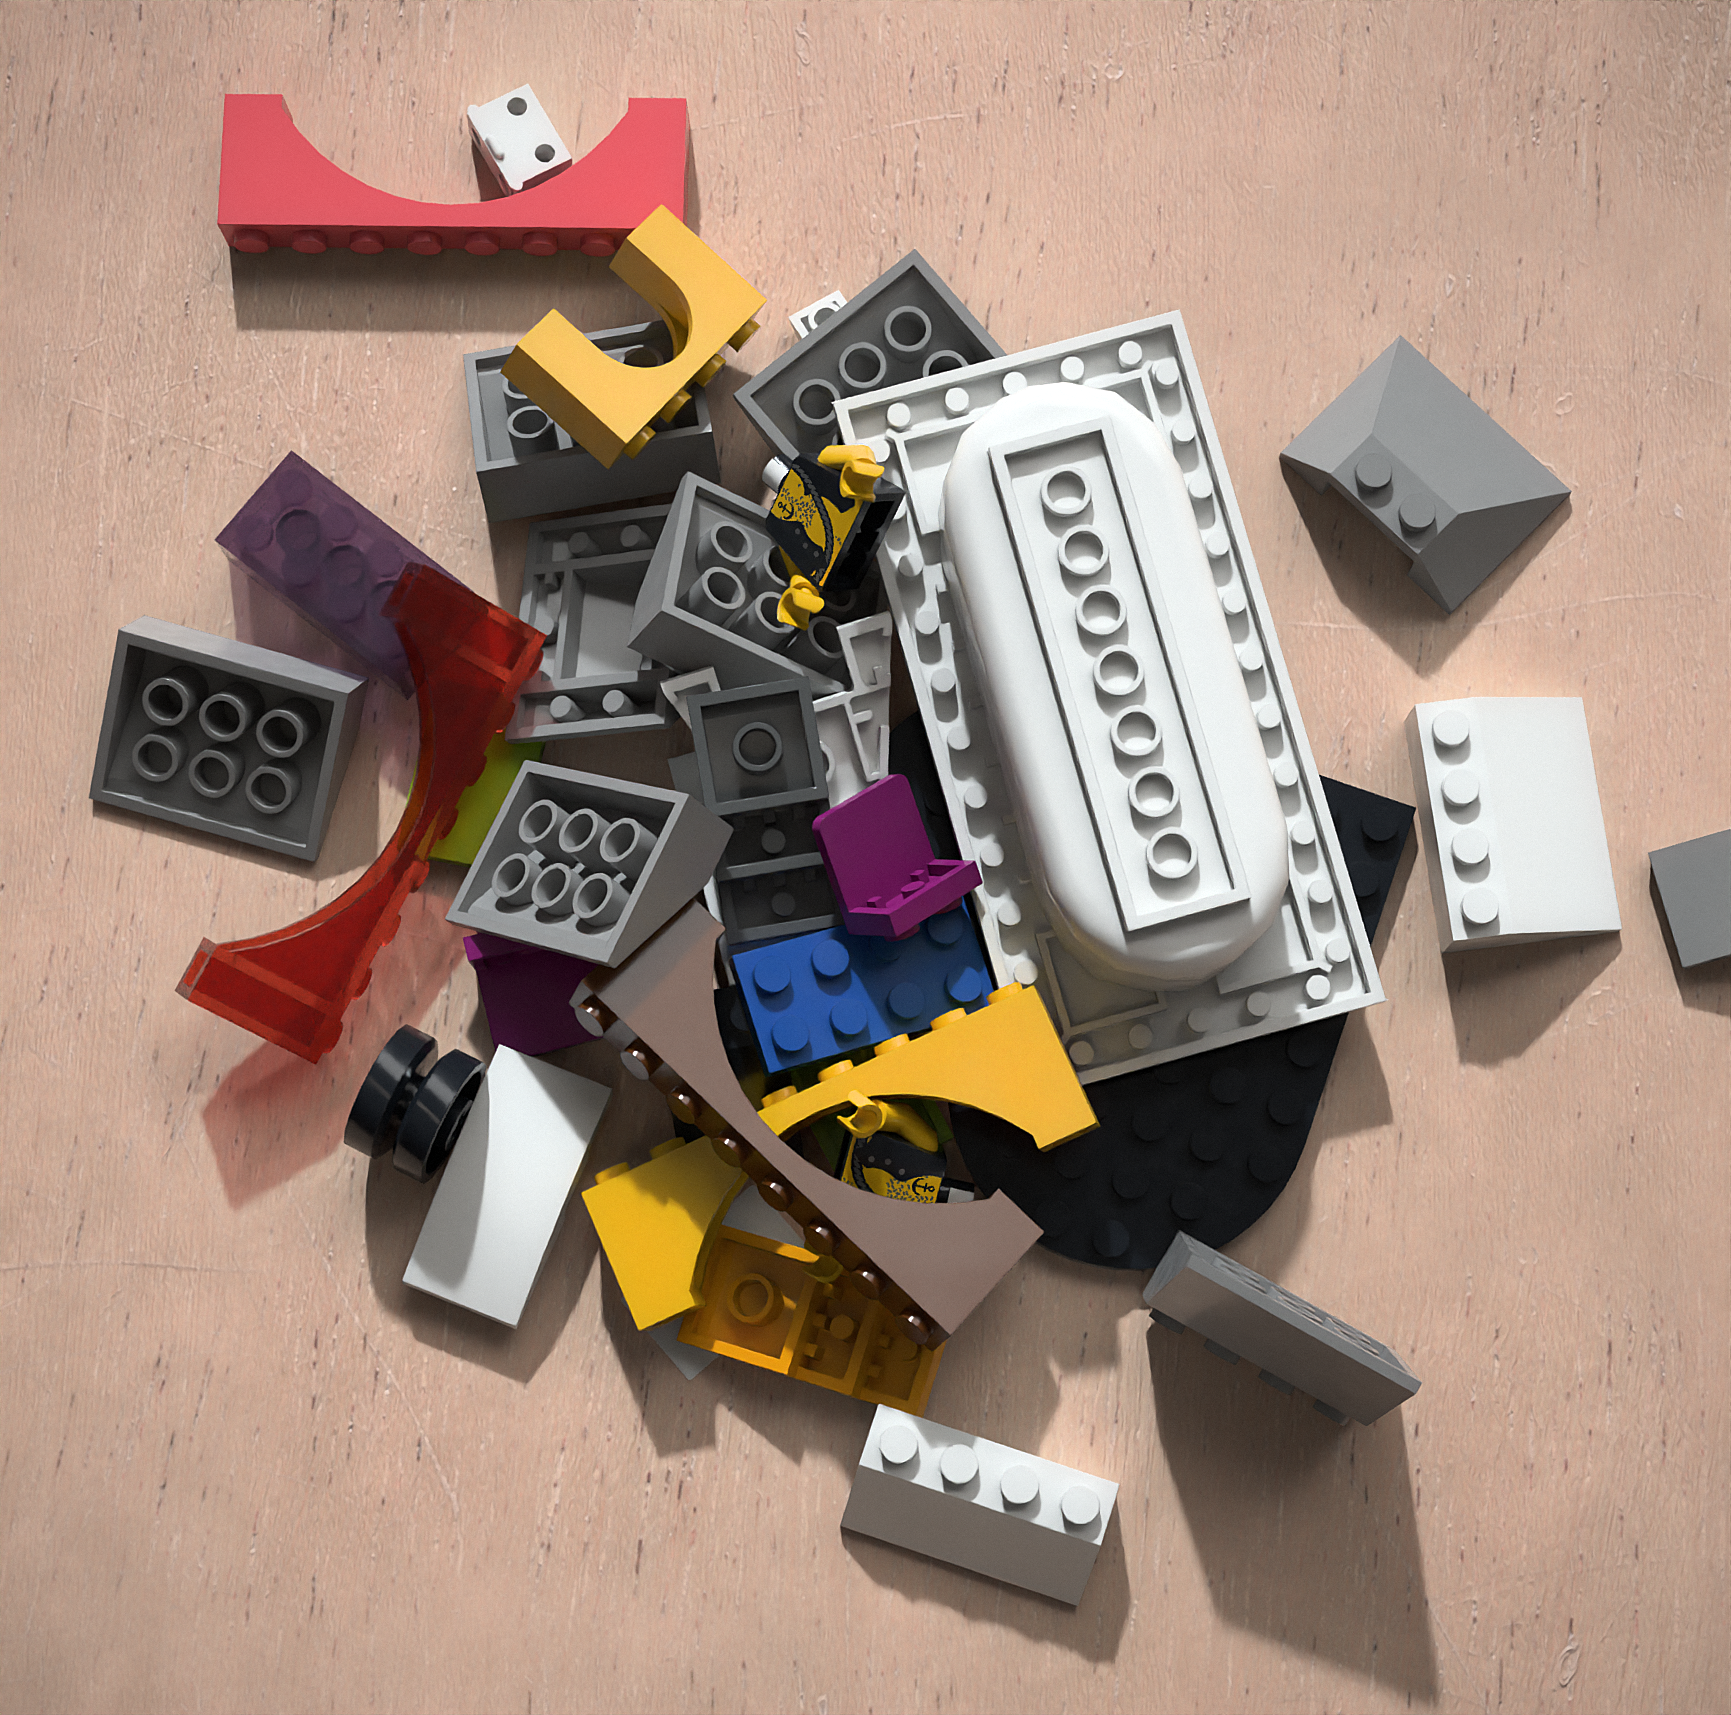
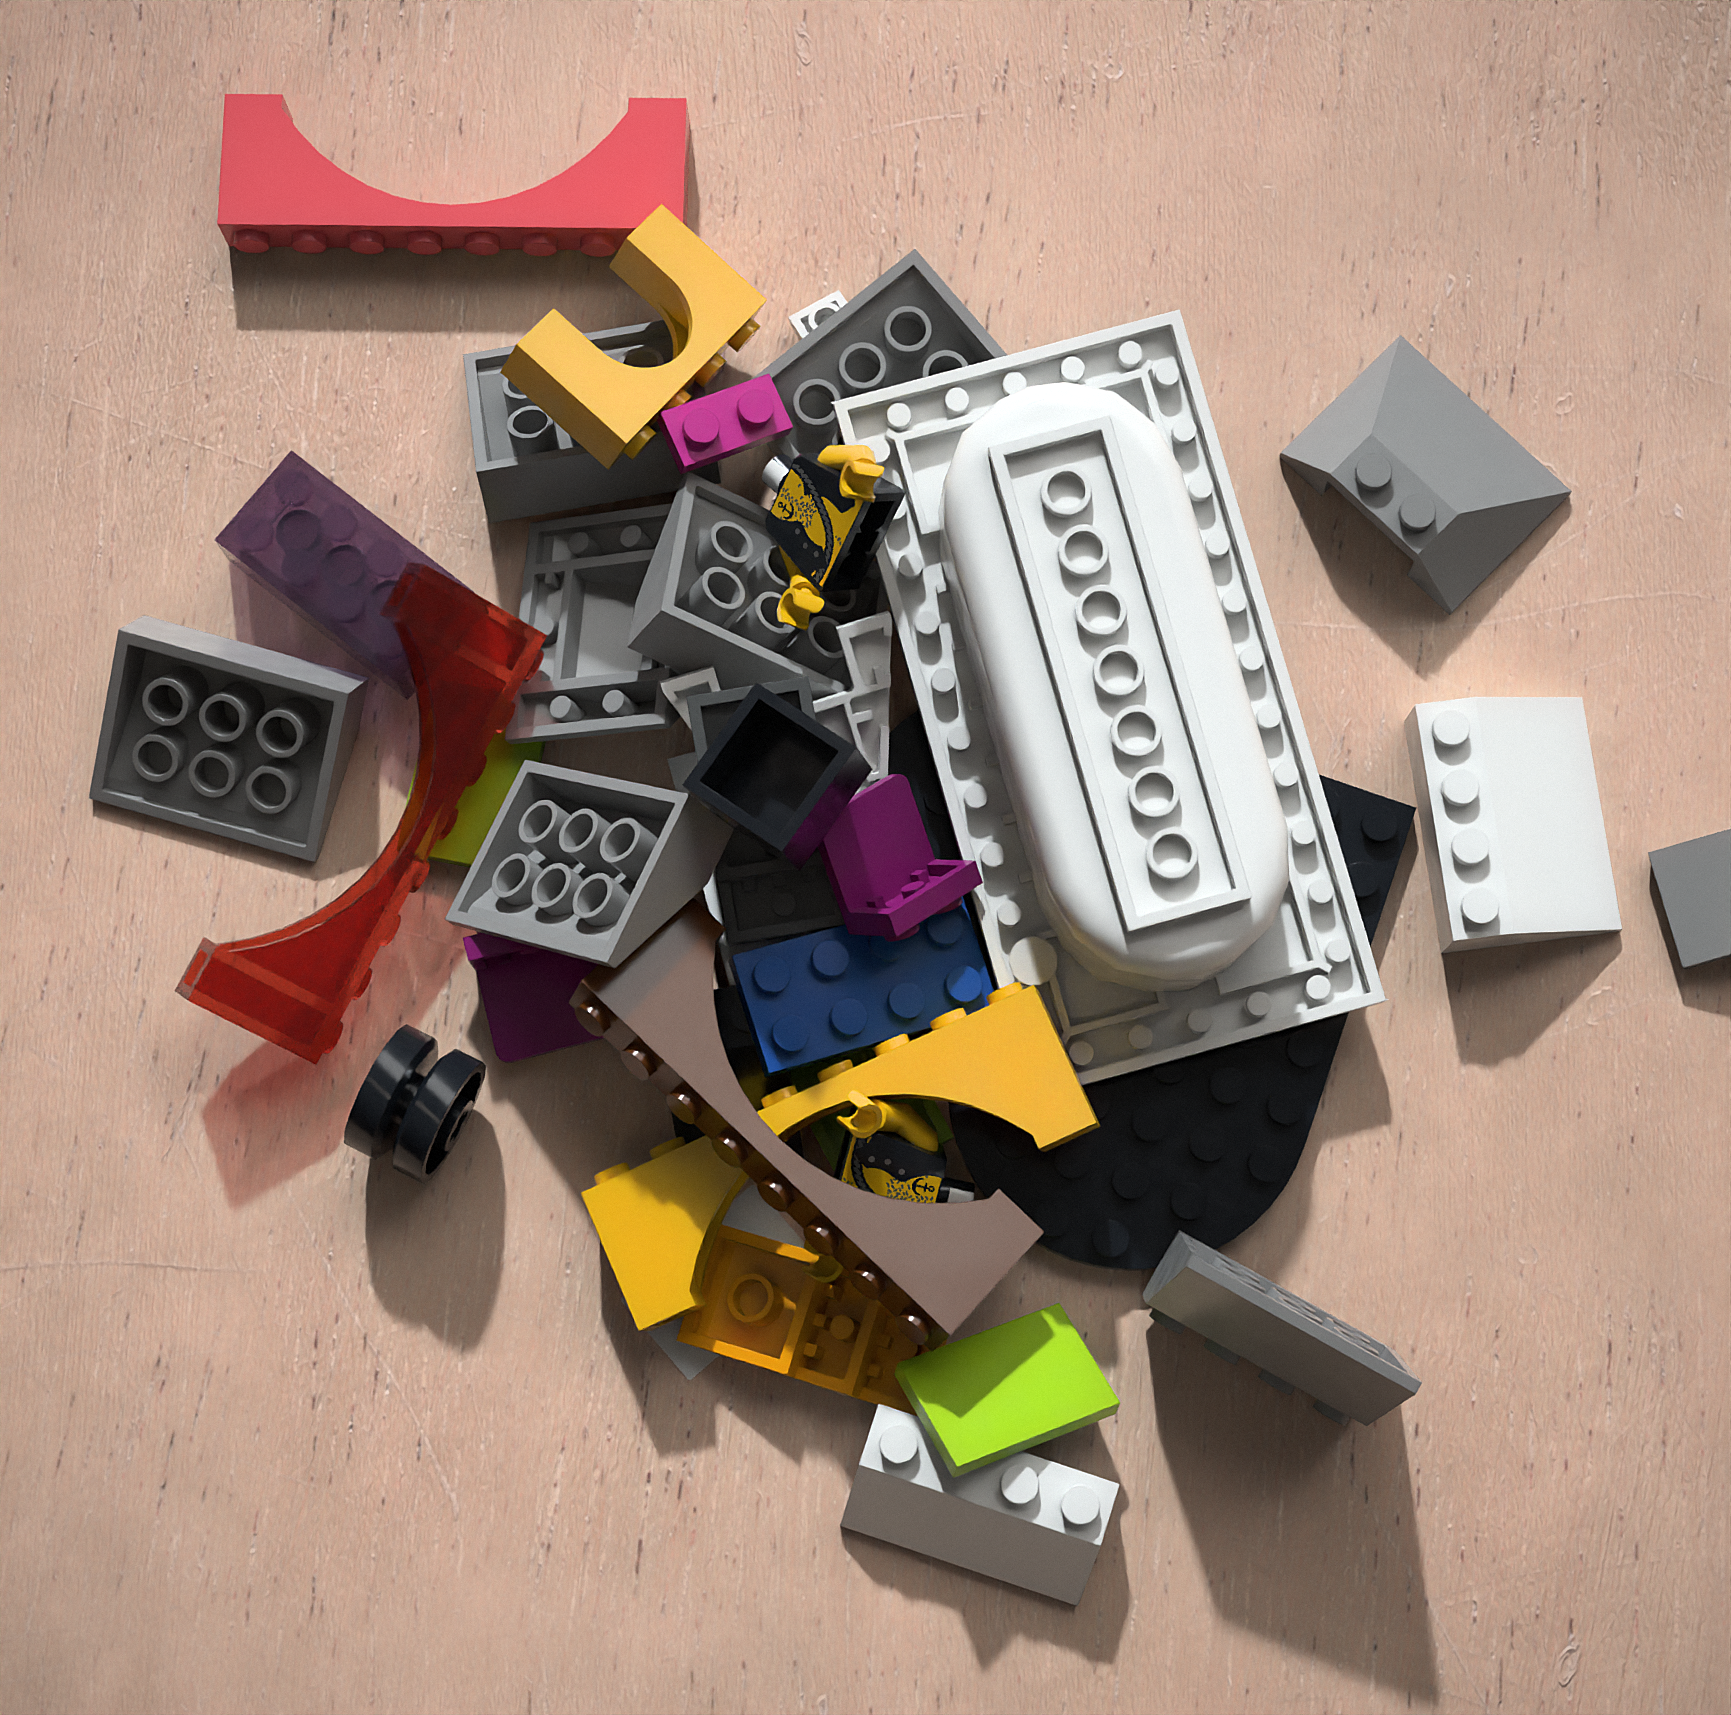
white slope [402,1044,613,1329] -> none
white piece [467,84,572,197] -> none
none -> dark pink plate [657,374,793,474]
none -> black piece [682,682,872,871]
none -> lime tile [894,1303,1120,1478]
none -> white sticker [1009,936,1058,986]

